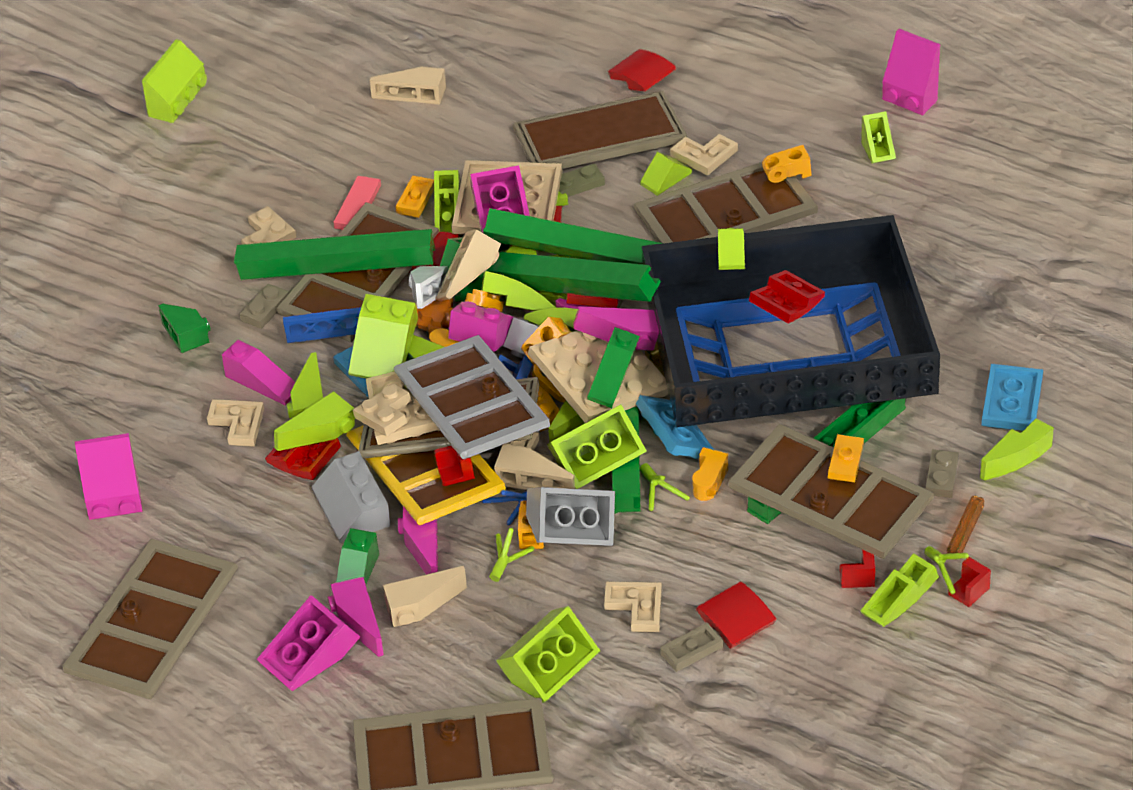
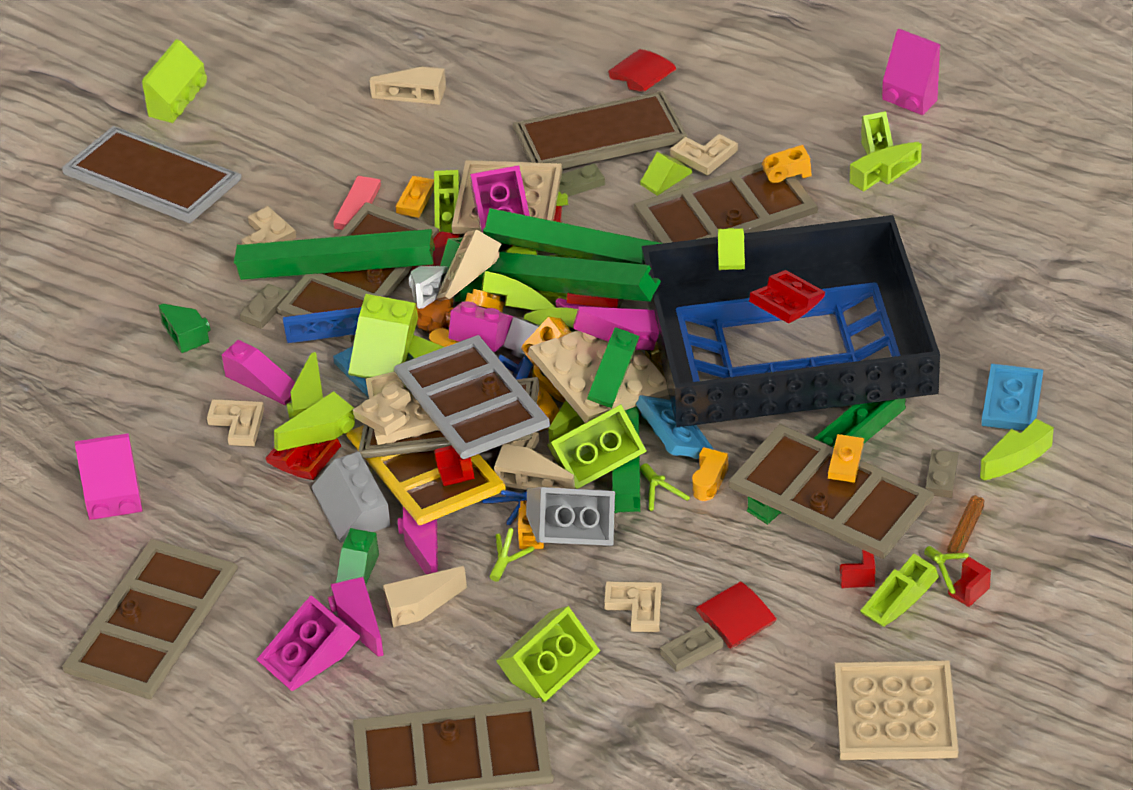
none -> reddish brown door [62,126,242,223]
none -> tan plate [835,661,958,760]
none -> lime slope [849,142,922,192]

